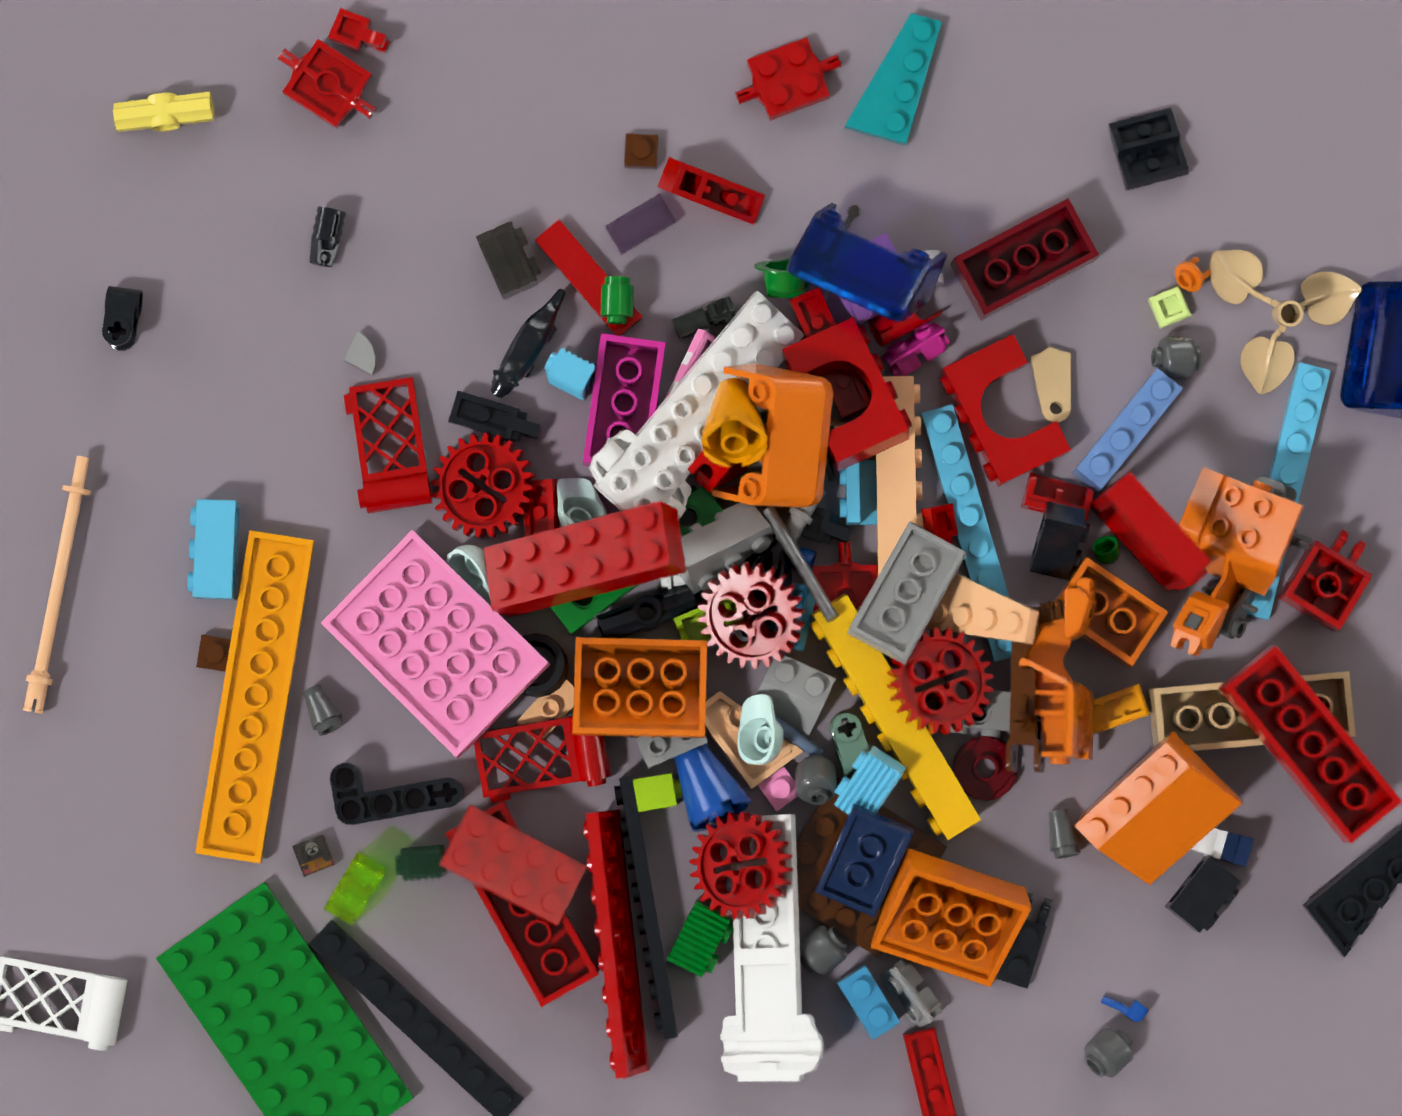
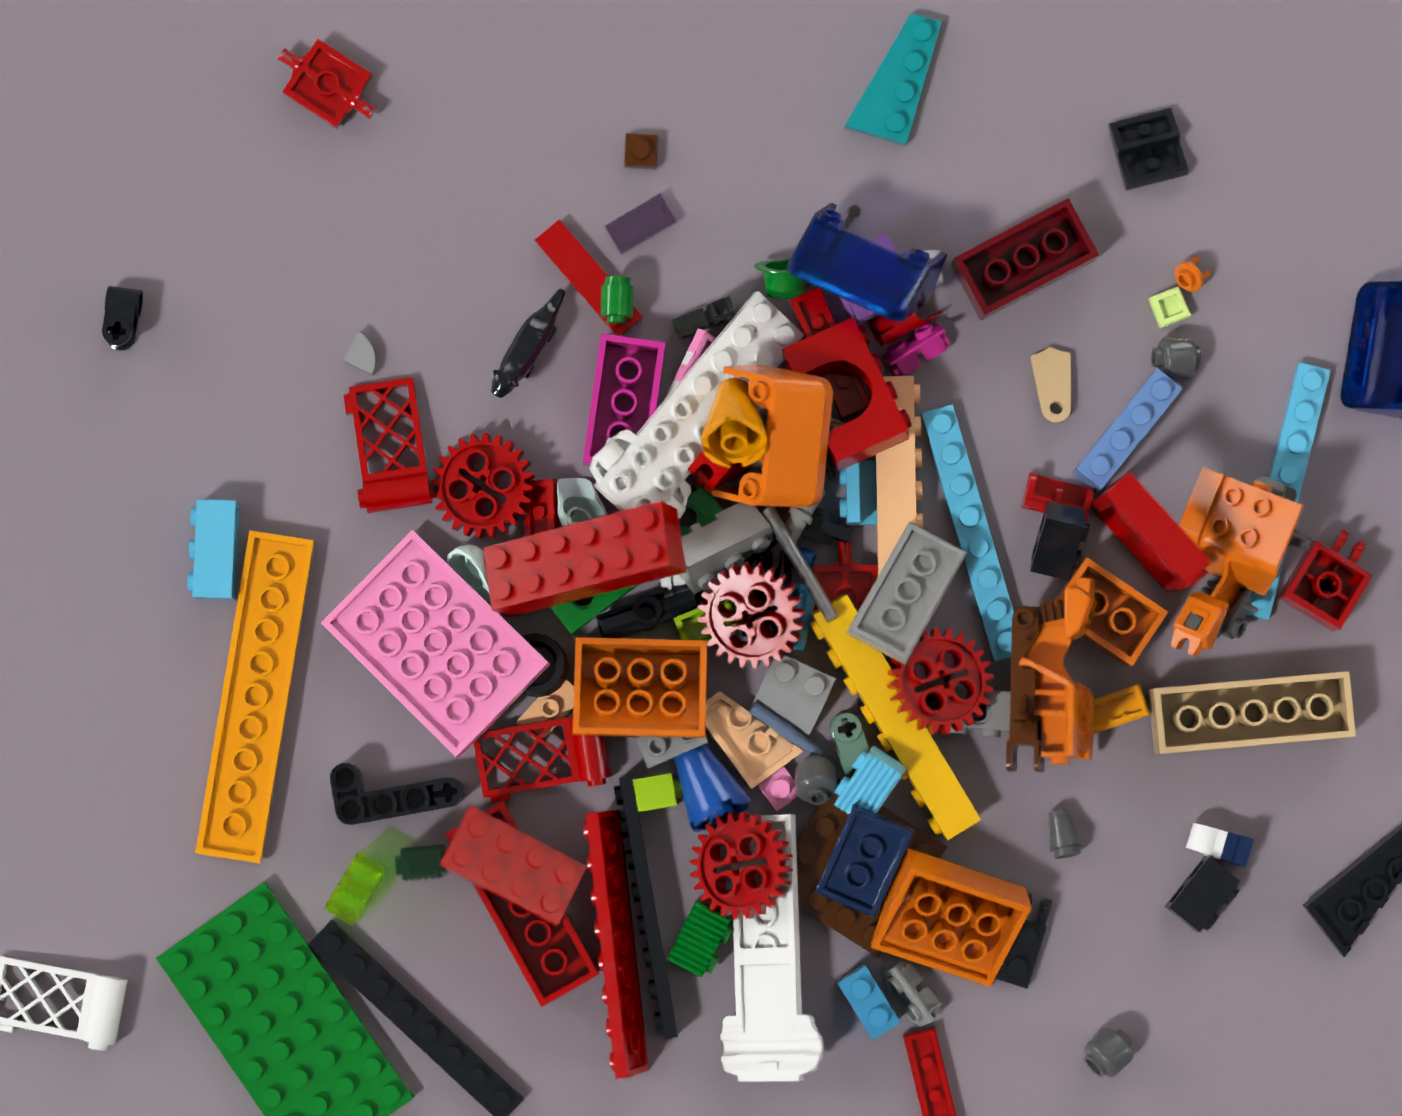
light nougat bar [22,456,92,714] -> none
light yellow piece [113,92,215,132] -> none
reddish brown plate [196,635,231,672] -> none
clear smoke tile [292,834,336,877] -> none
dark grey cone [303,685,343,736] -> none
black hinge [310,206,346,267] -> none
red plate [328,8,390,53] -> none
black hinge [448,391,541,442] -> none
clear smoke brick [476,221,541,300] -> none
medium azure brick [544,348,596,401] -> none
red slope [657,157,766,225] -> none
red plate [735,37,842,121] -> none
light aqua cap [737,694,784,765] -> none
dark grey head [800,926,848,975] -> none
red plate [921,503,958,544] -> none
light nougat wing [925,573,1039,644] -> none
red arch [939,334,1071,487] -> none
dark red tile [952,736,1018,801] -> none
orange slope [1074,731,1243,885] -> none
green hinge [1092,536,1120,565] -> none
blue hand [1101,995,1148,1022] -> none
tan plant [1209,249,1362,395] -> none
red brick [1218,646,1402,844] -> none

